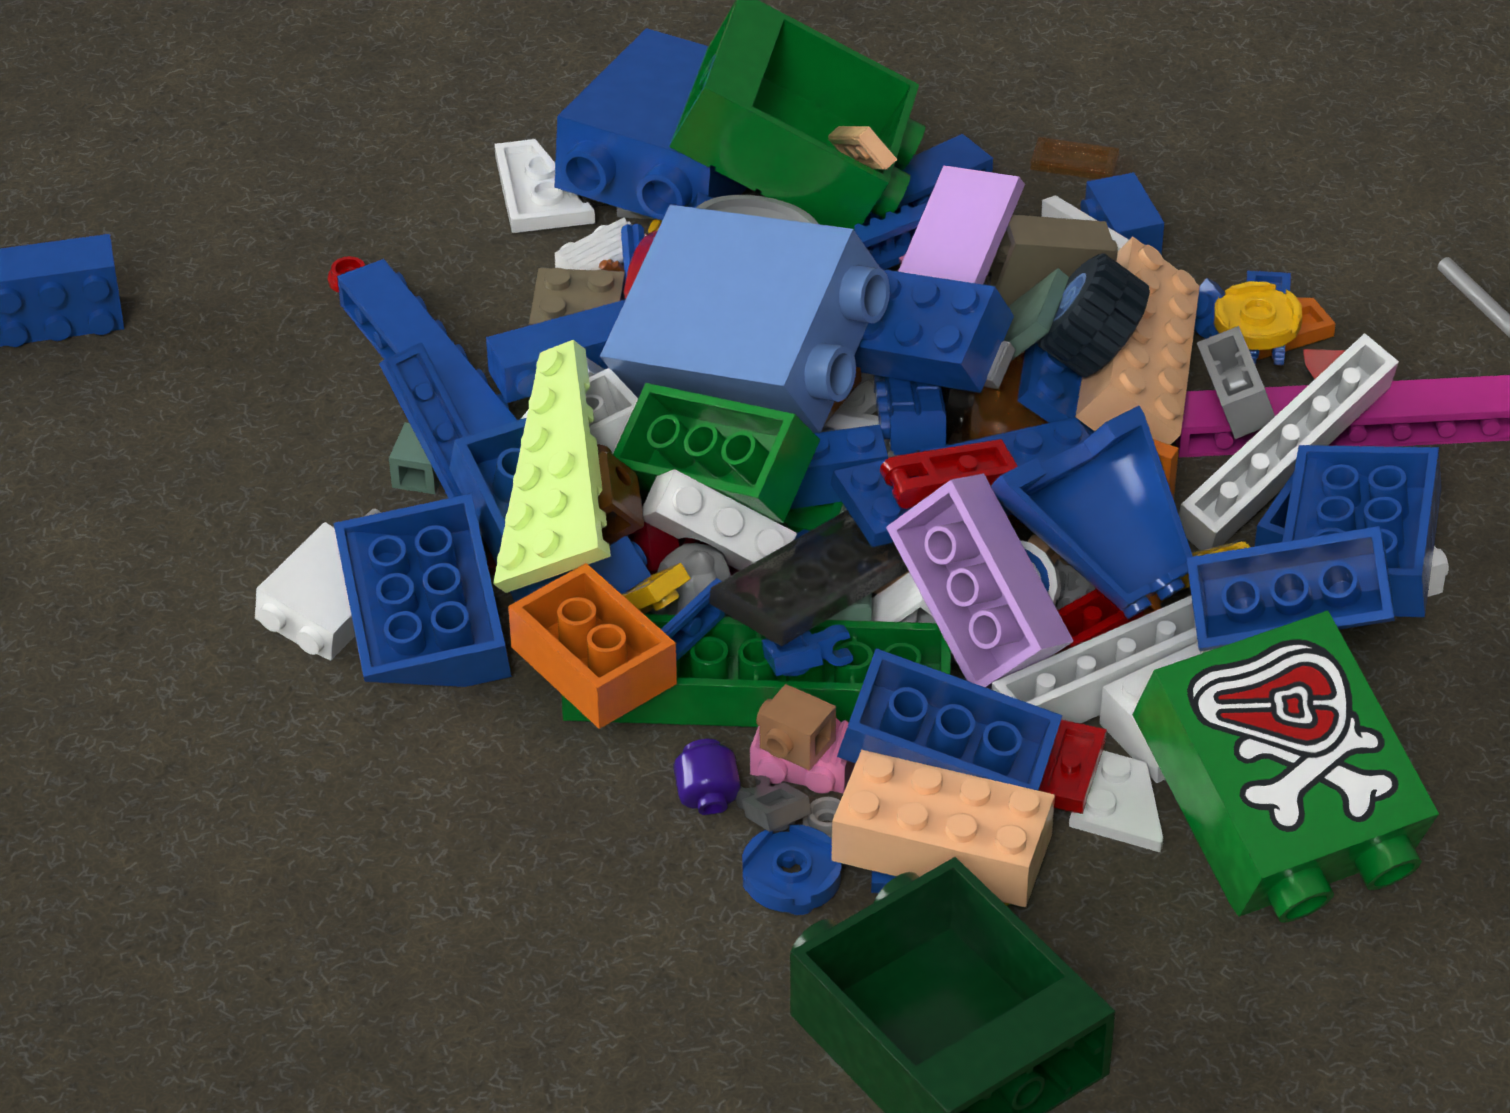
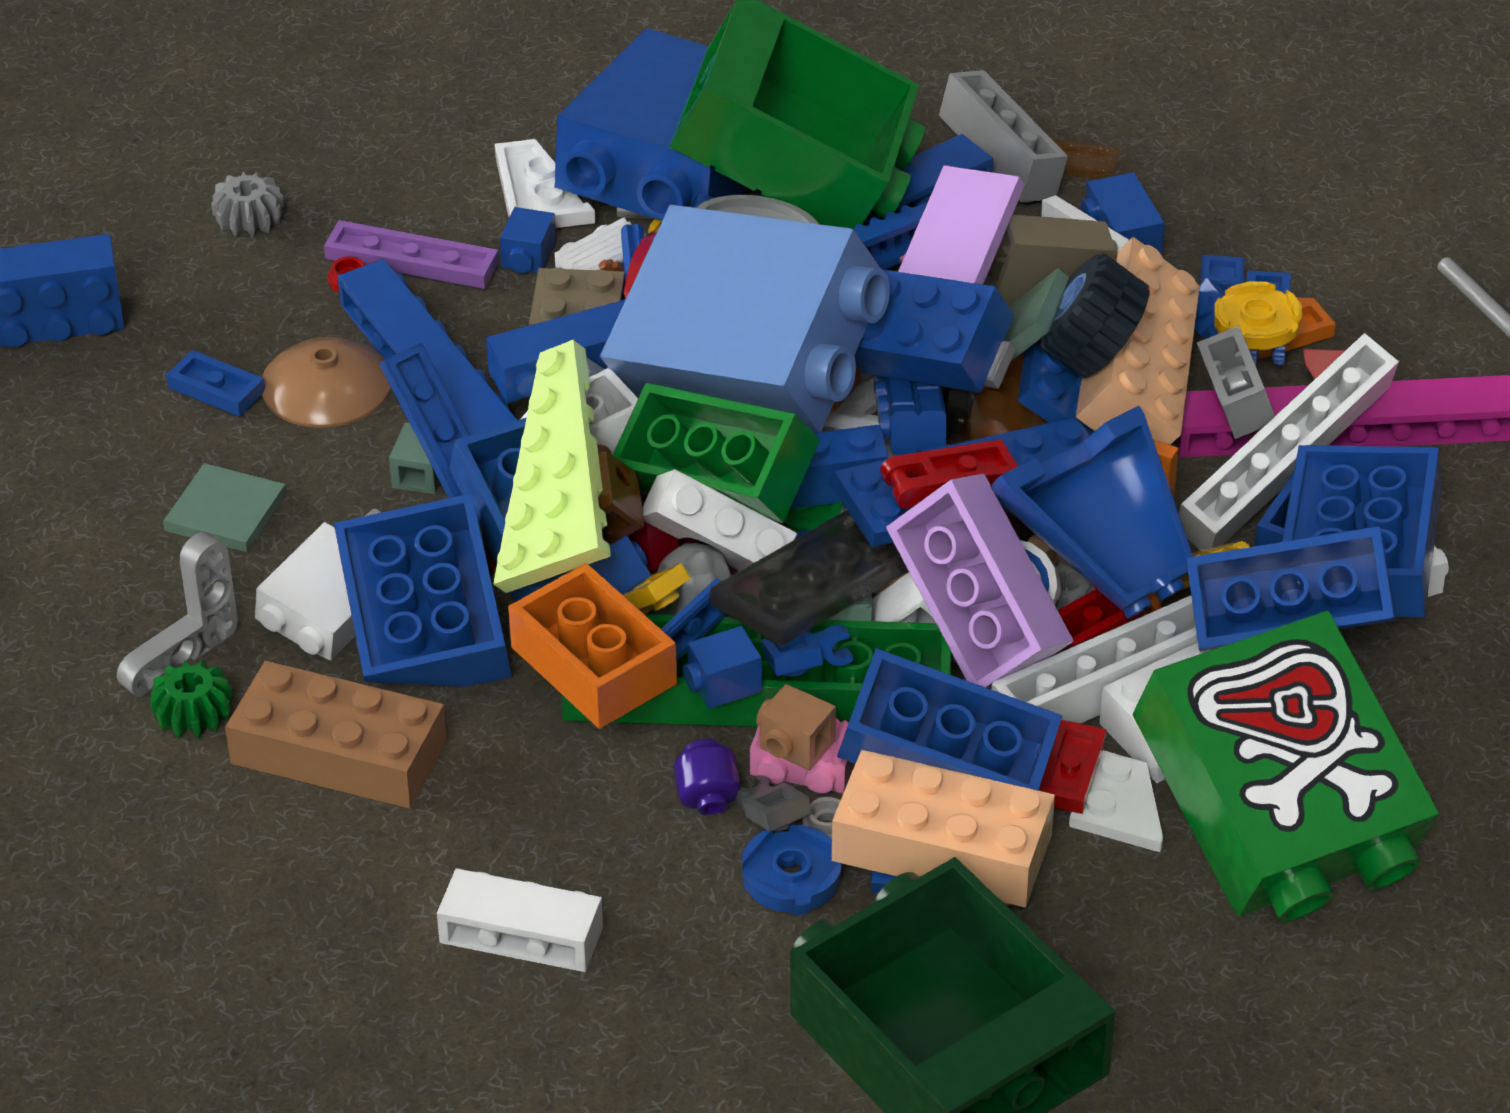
light nougat tile [828,126,897,170] -> none
none -> light grey beam [117,532,238,697]
none -> green gear [150,659,233,739]
none -> sand green tile [163,463,287,552]
none -> blue plate [166,350,265,417]
none -> light grey gear [211,172,284,238]
none -> medium nougat brick [225,661,447,809]
none -> medium nougat dish [262,337,392,428]
none -> medium lavender plate [324,220,499,289]
none -> white brick [437,868,603,972]
none -> blue brick [500,207,556,273]
none -> blue brick [683,626,762,709]
none -> light grey brick [939,70,1068,203]
none -> blue tile [1200,255,1244,292]

